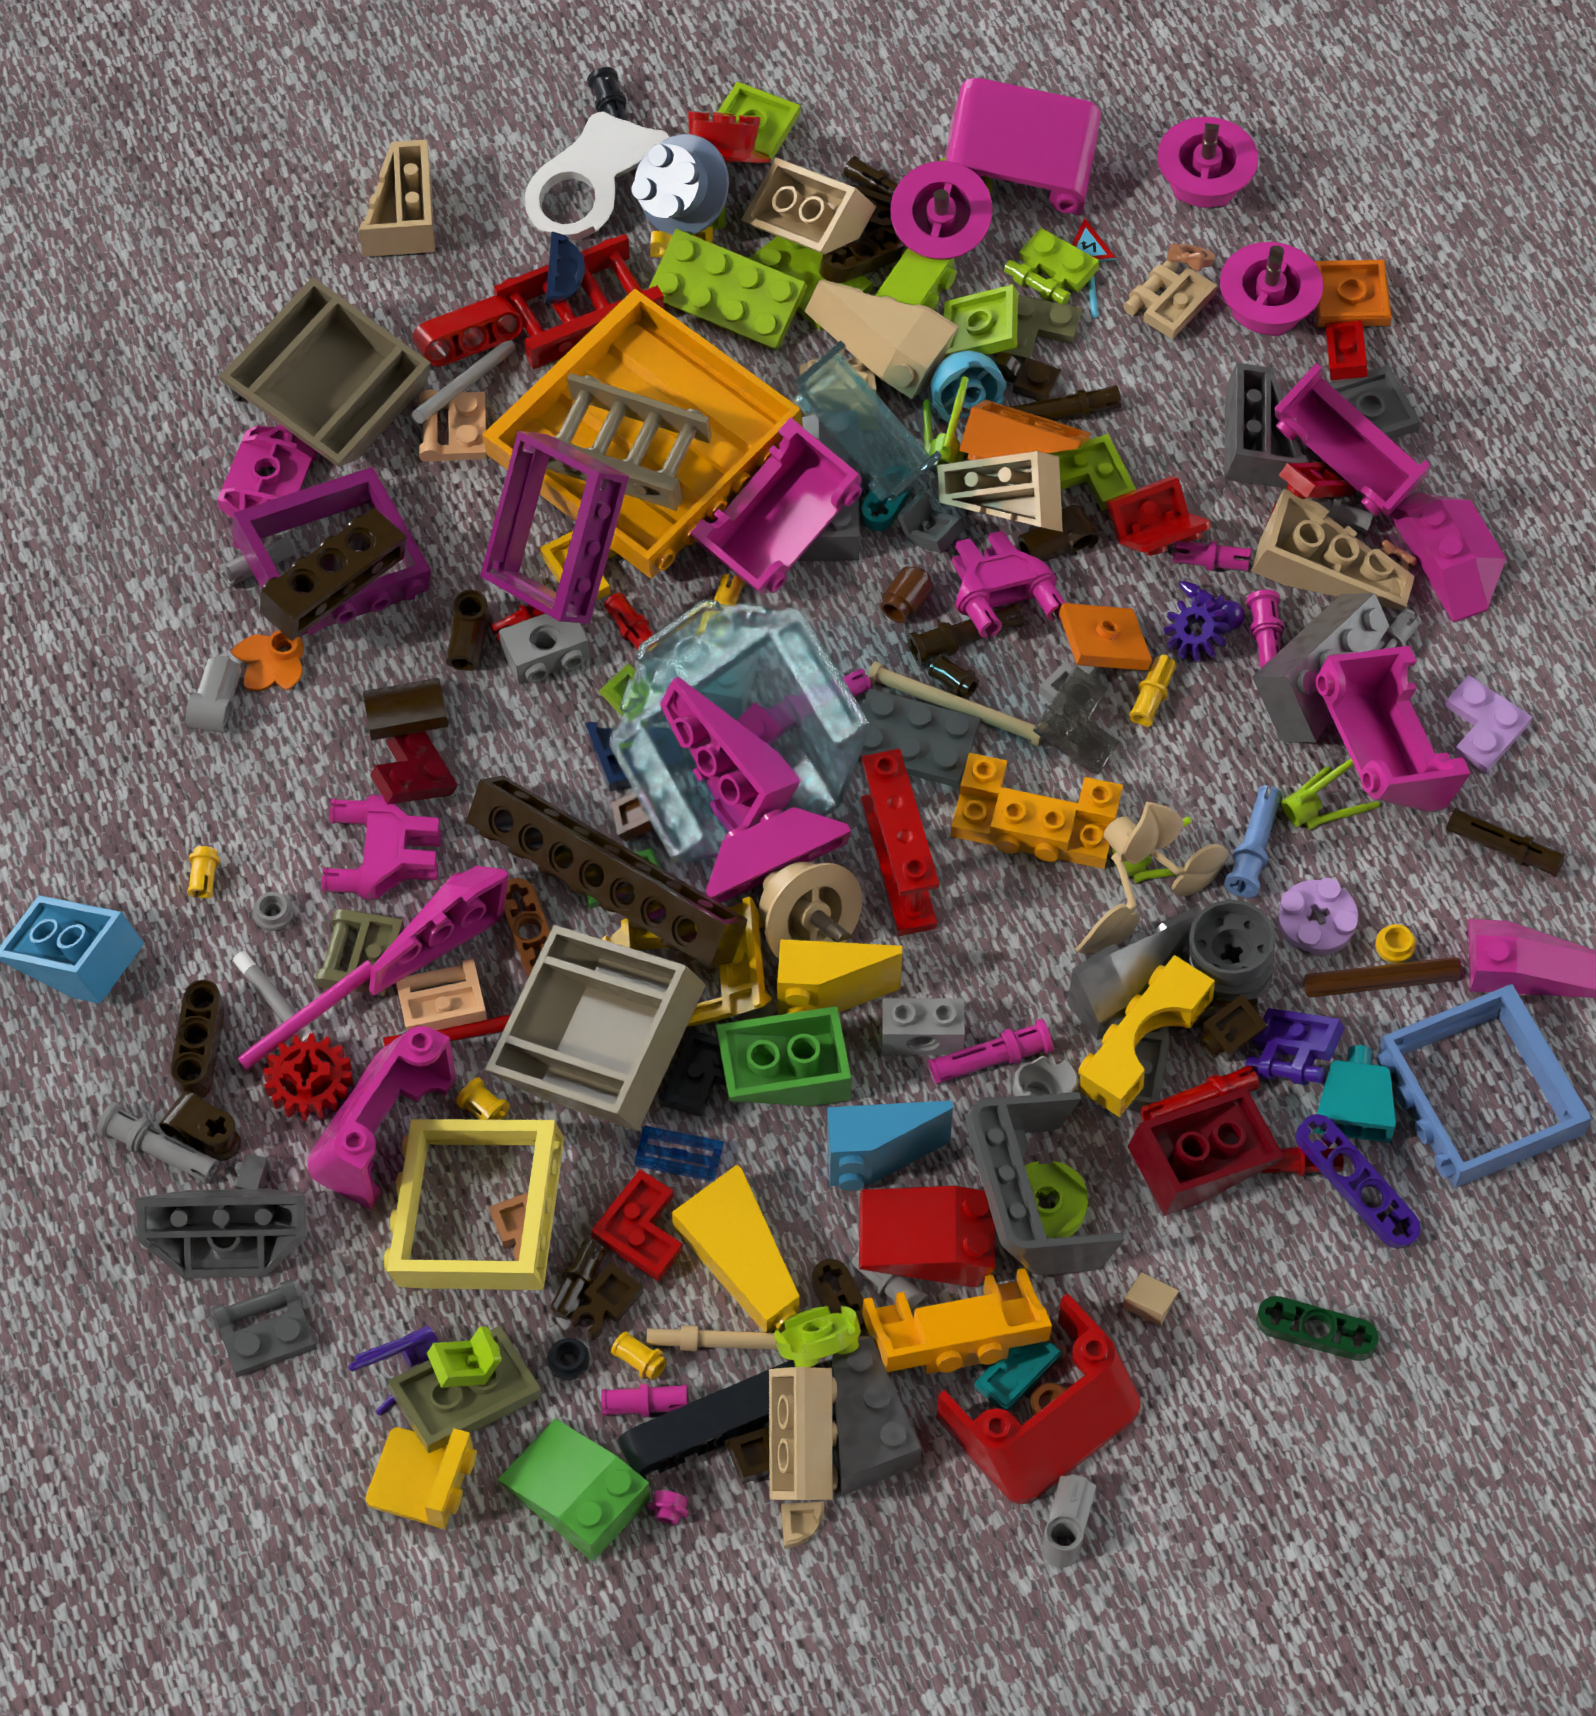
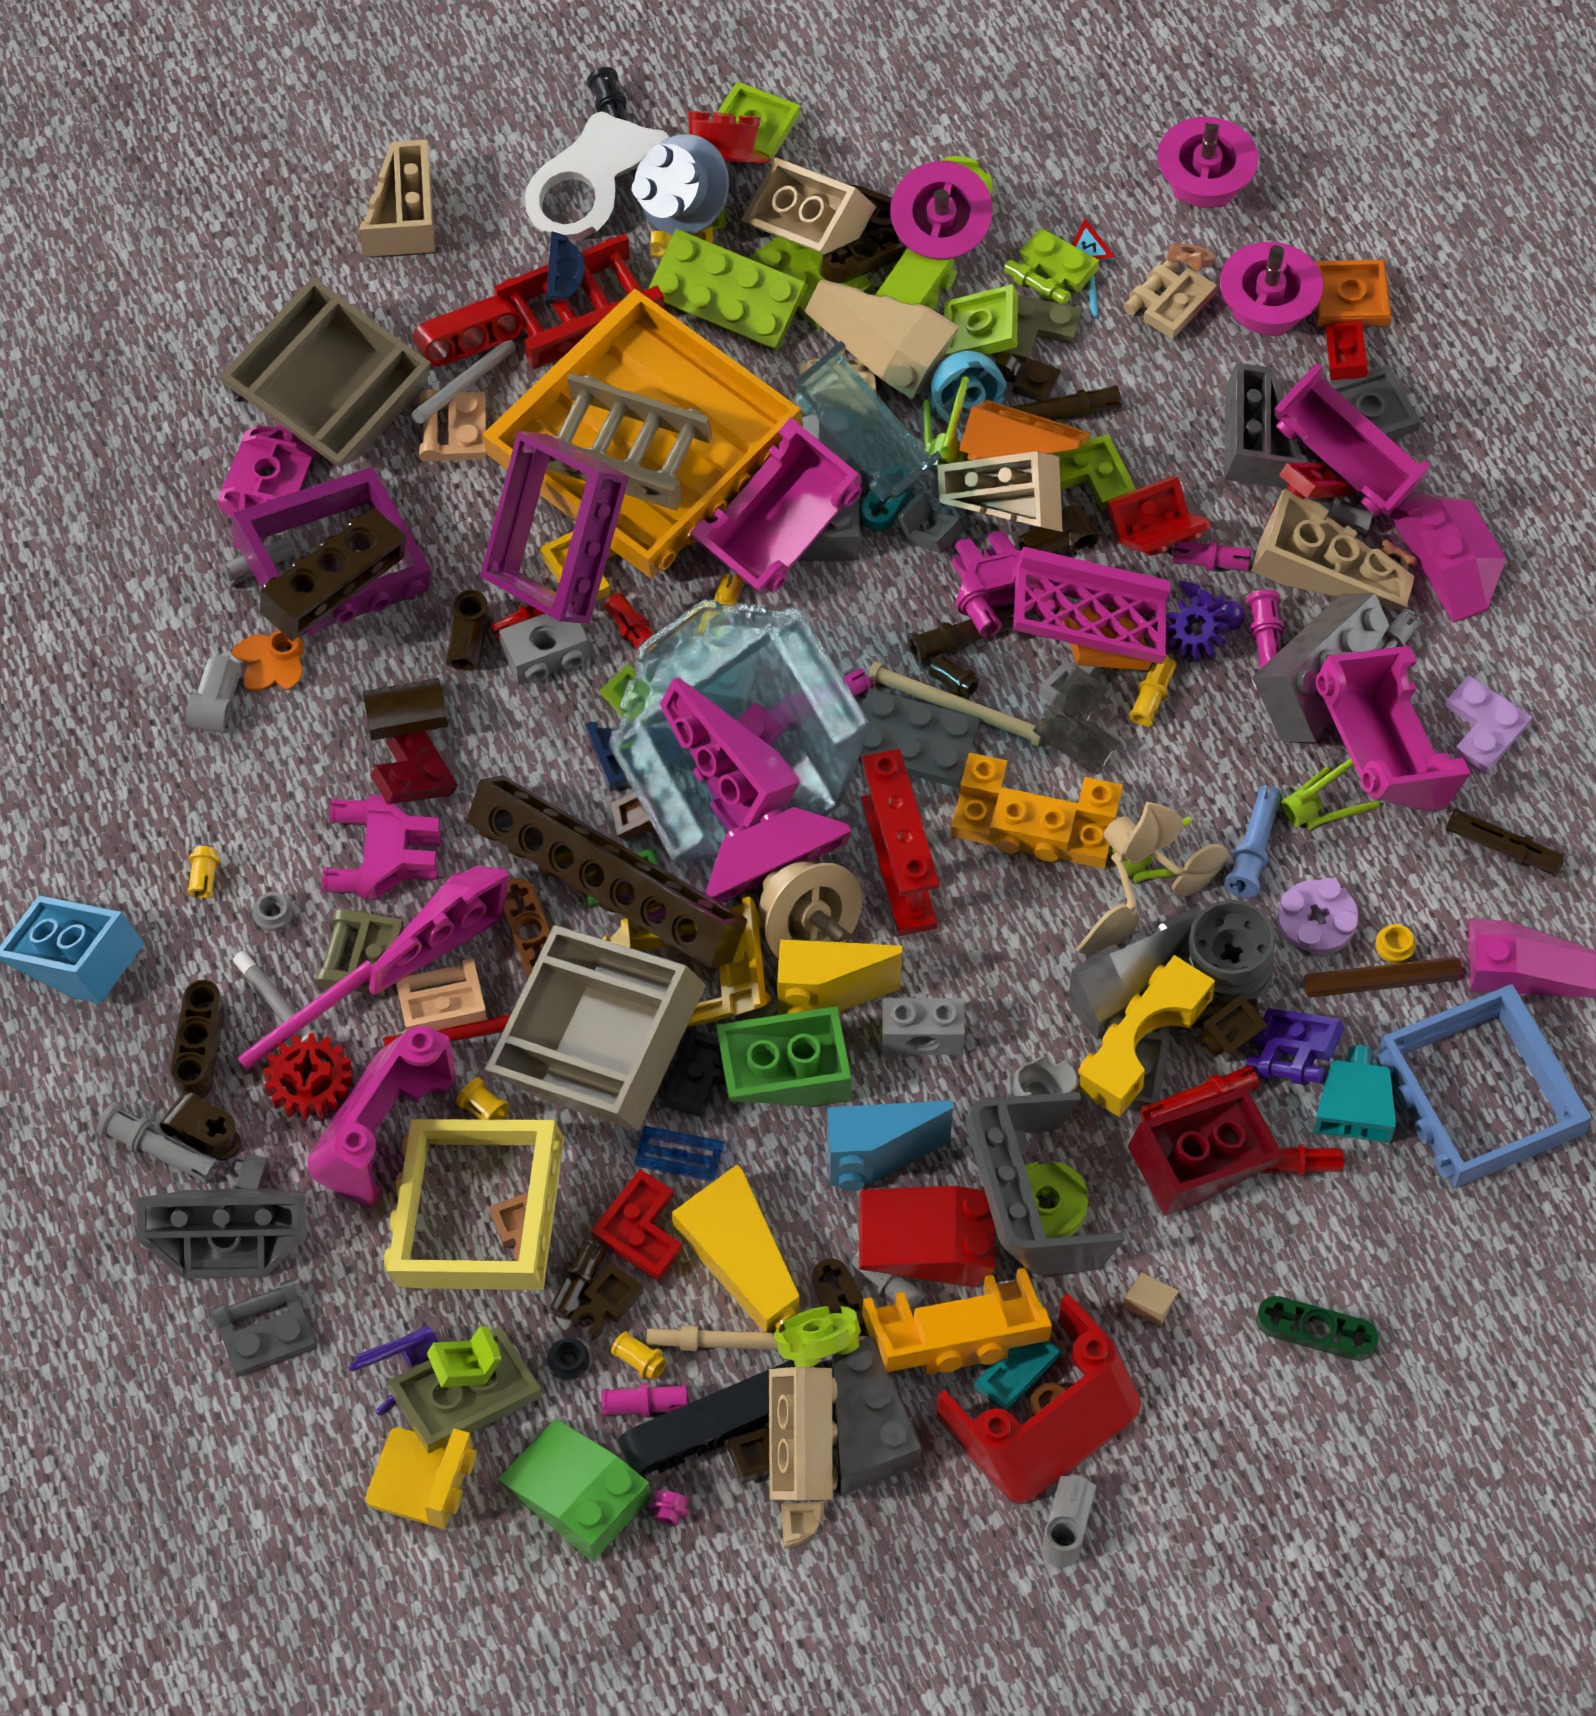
dark brown pin [843,156,899,198] -> none
reddish brown brick [880,566,933,623] -> none
dark pink pin [928,1018,1054,1085] -> none
dark pink windscreen [945,78,1101,215] -> none
dark purple beam [1295,1114,1421,1249] -> none
none -> dark pink fence [1012,546,1170,664]

